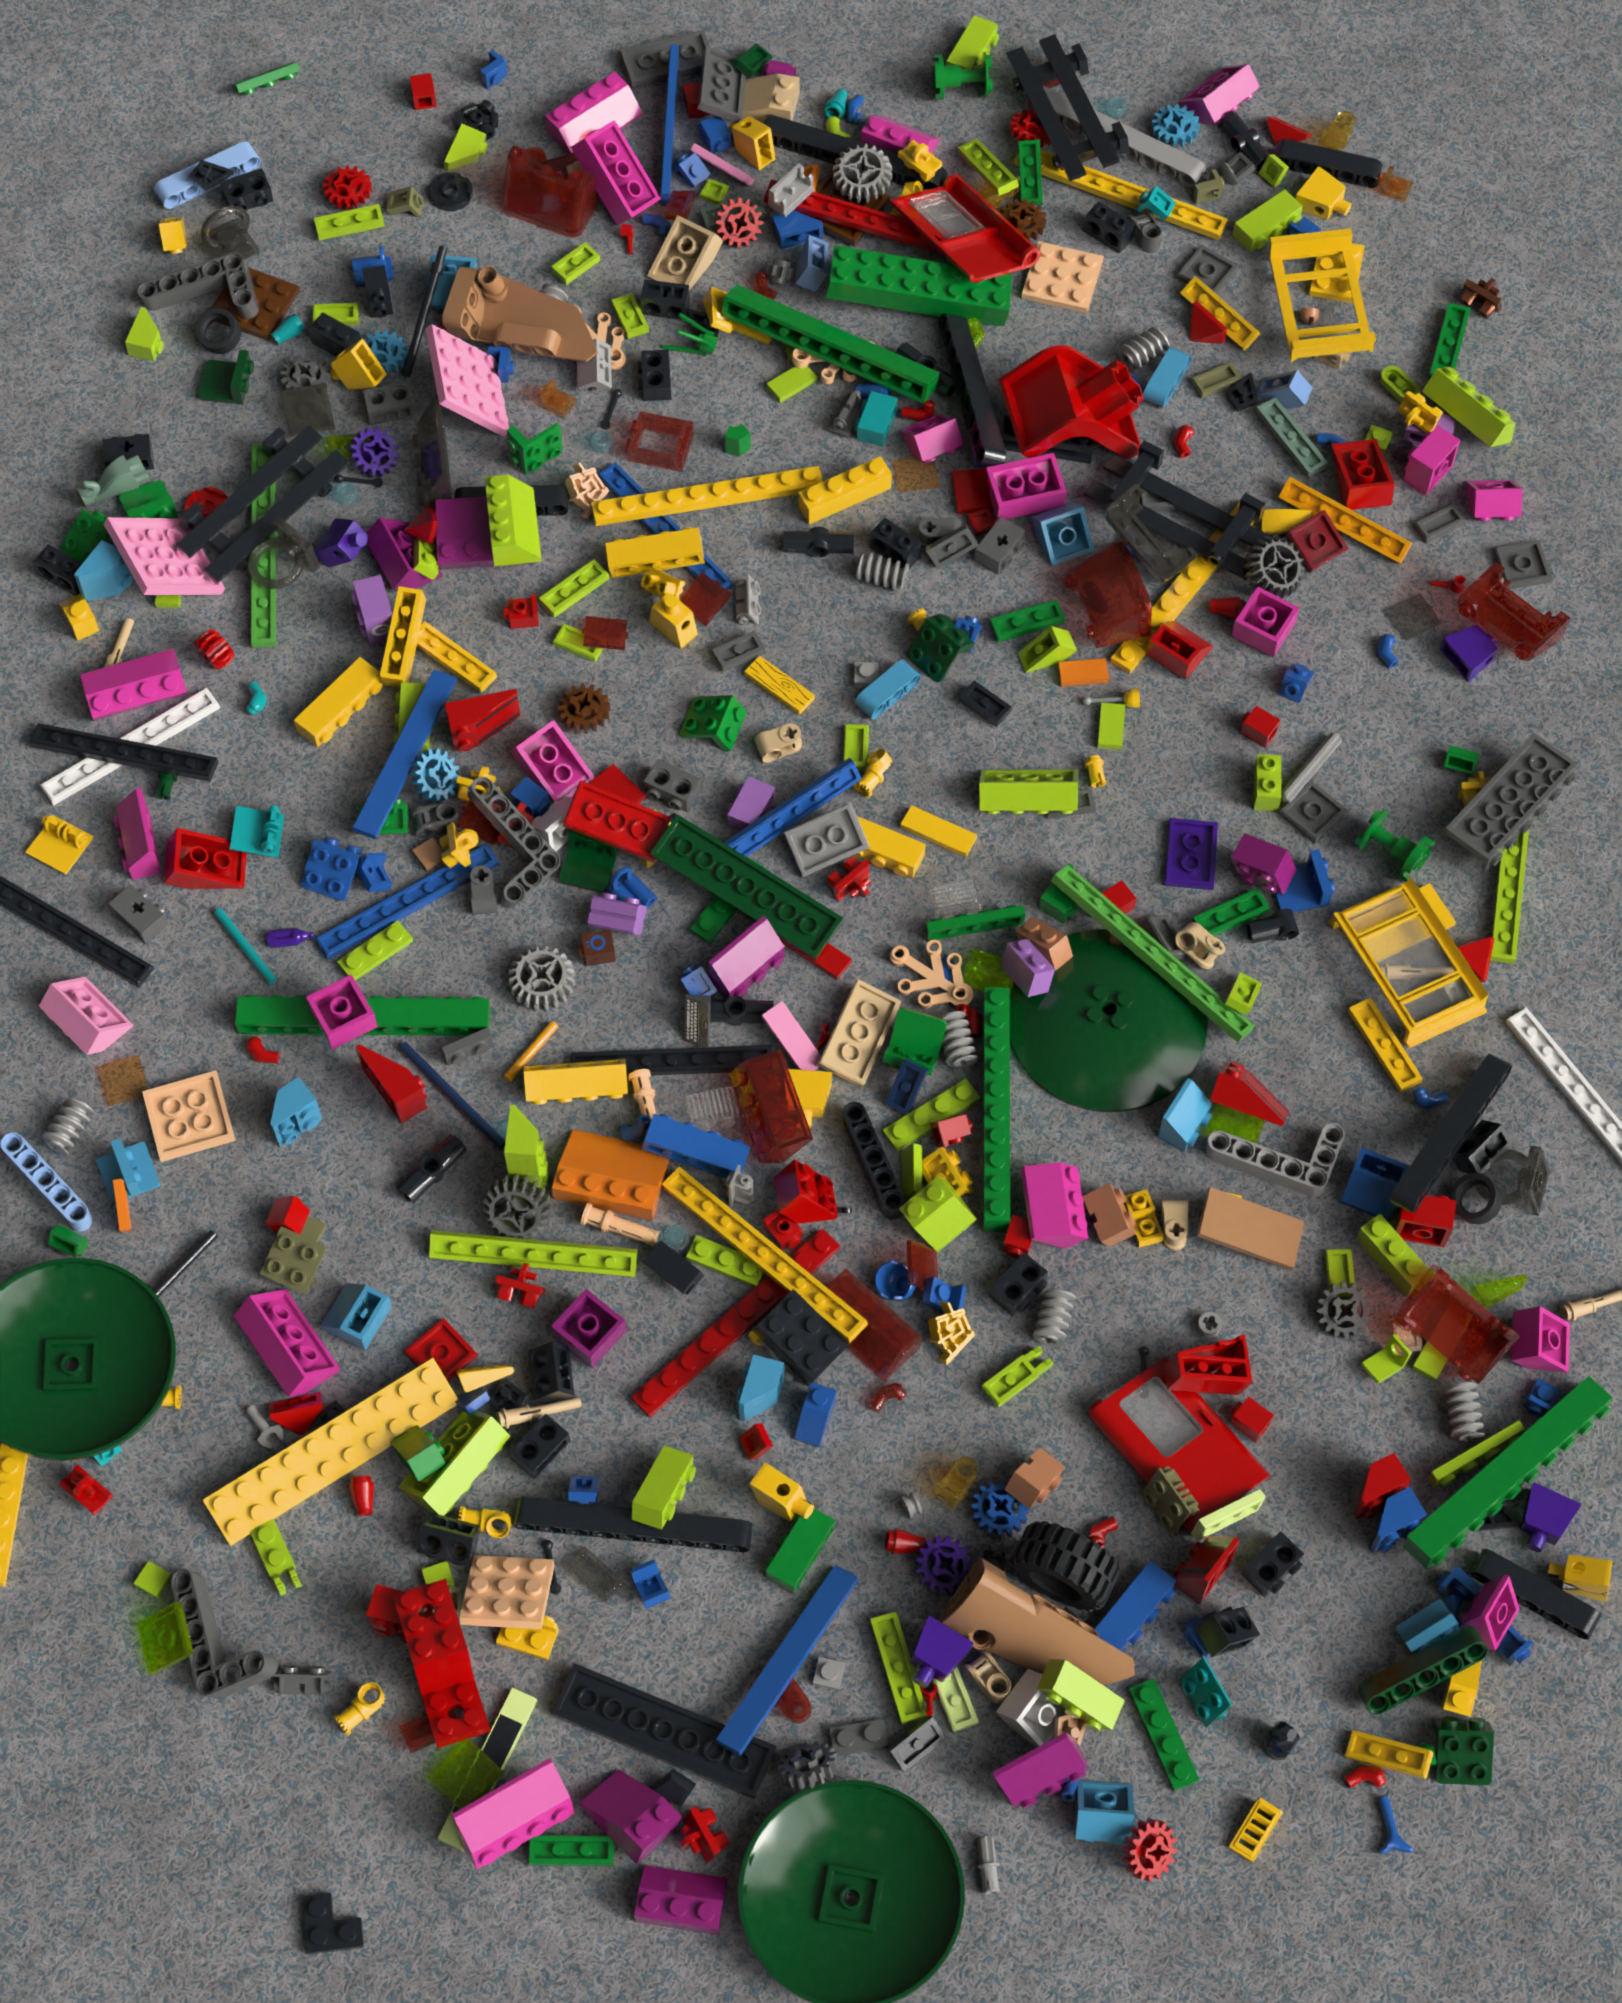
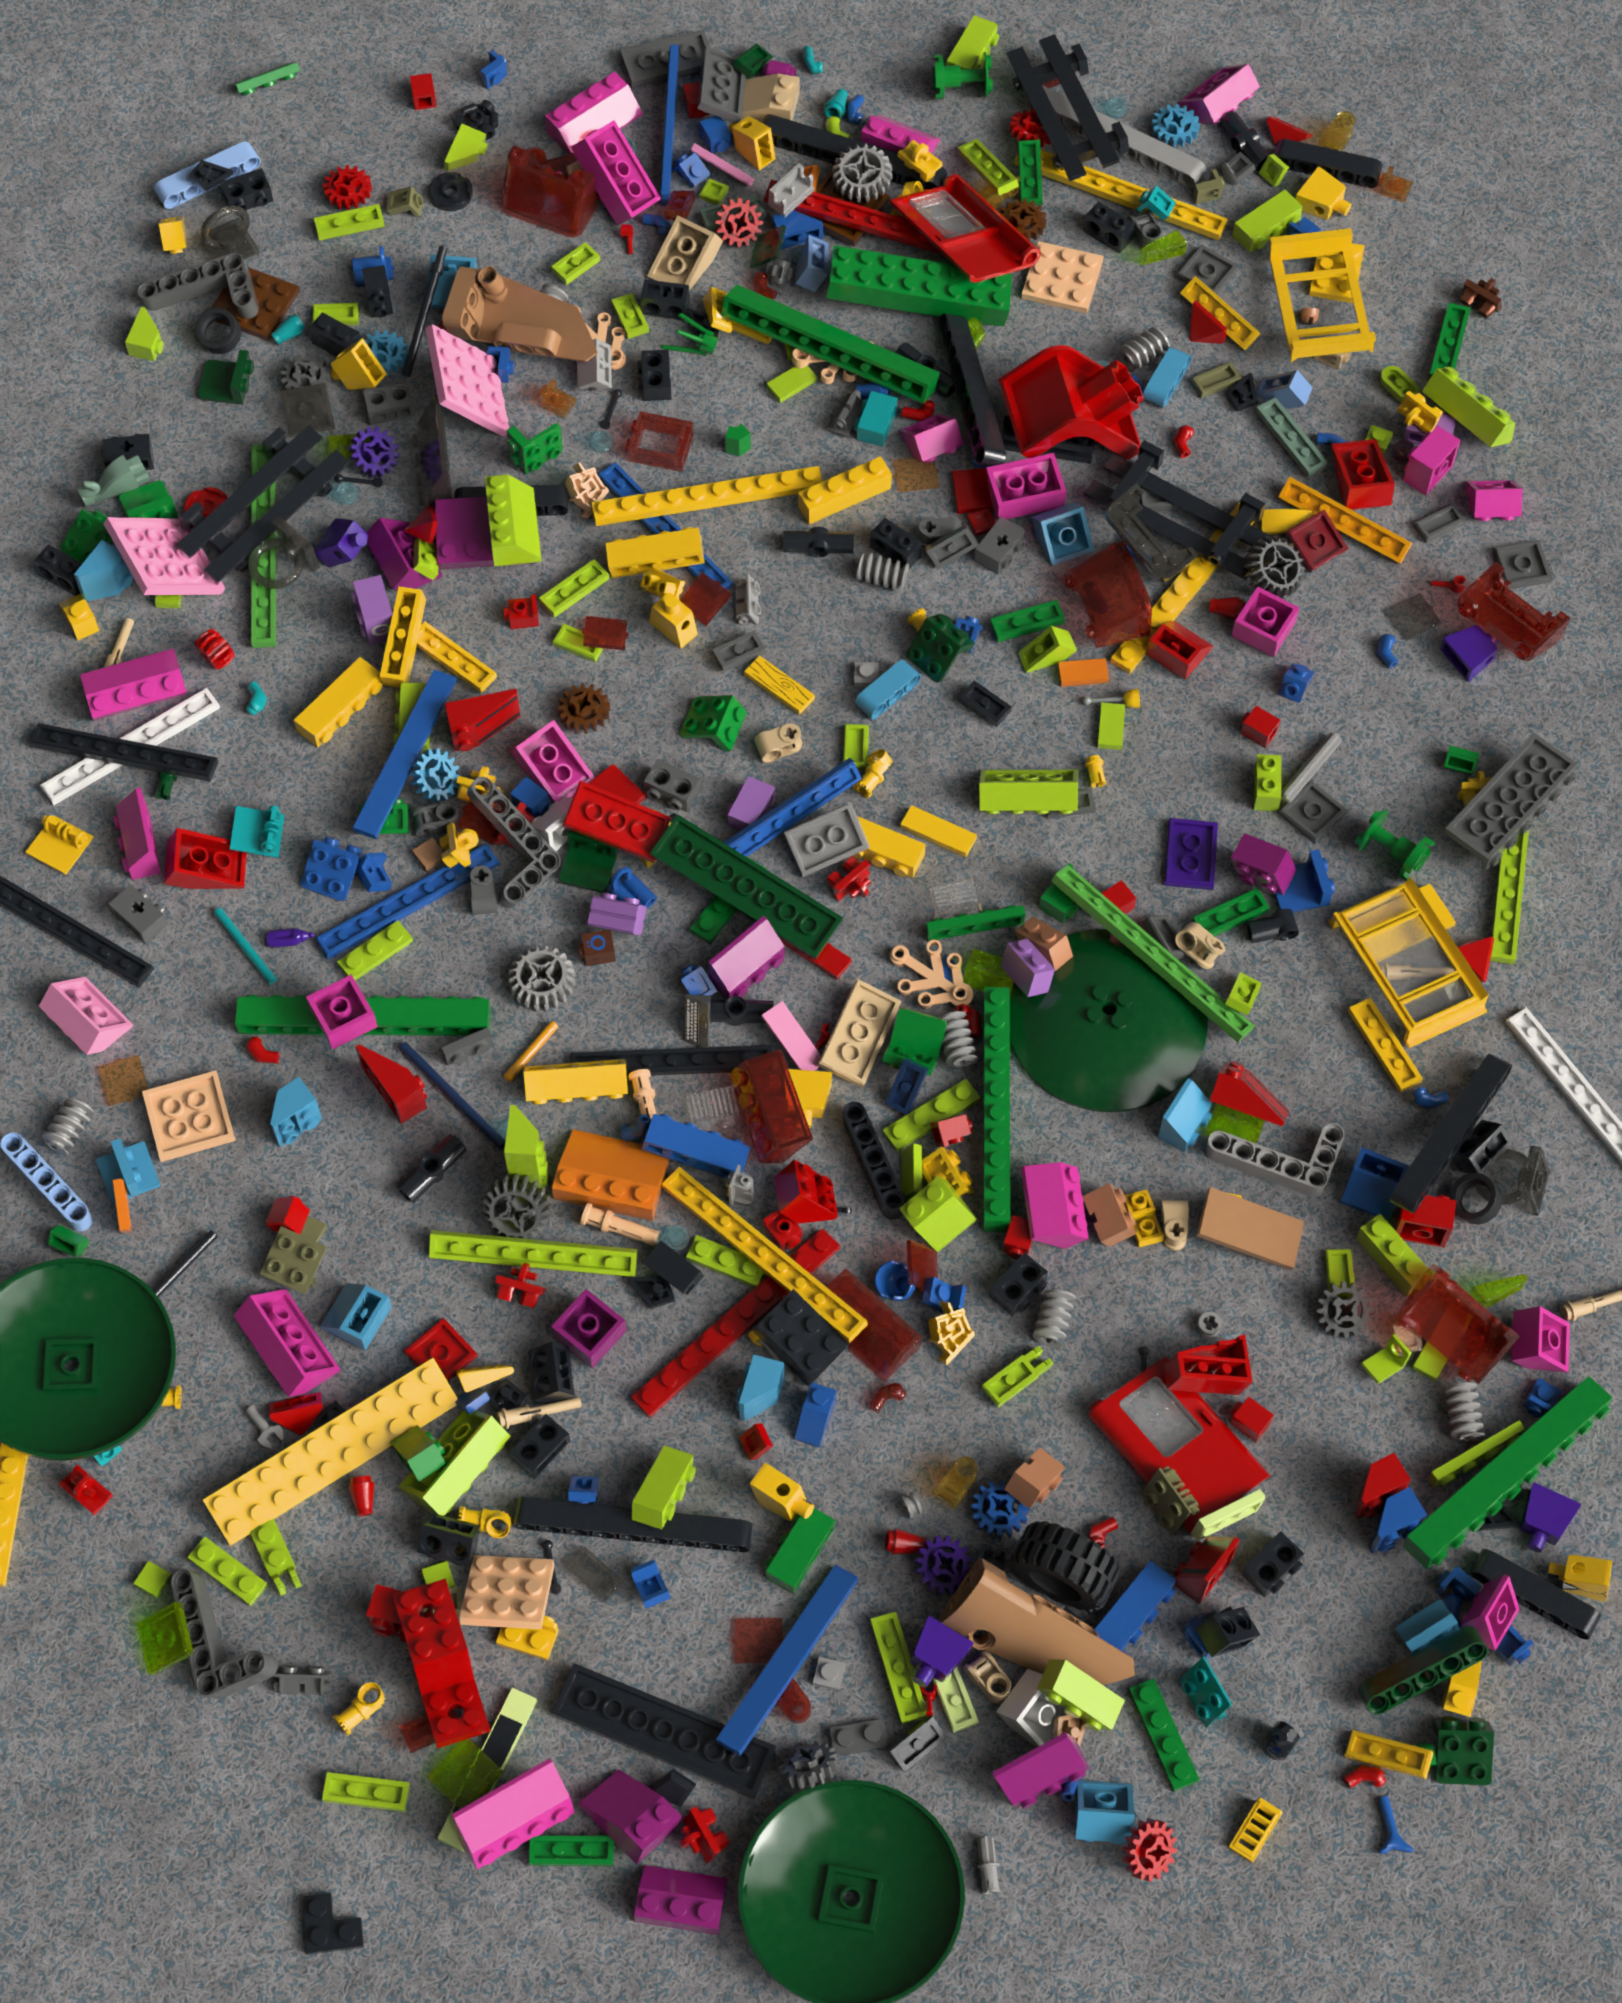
none -> lime plate [187,1537,268,1607]
none -> lime plate [322,1772,410,1812]
none -> black piece [628,1276,675,1310]
none -> clear red piece [732,1618,785,1664]
none -> piece [749,225,786,269]
none -> teal arm [802,46,823,75]
none -> clear neon green slope [1139,230,1187,266]

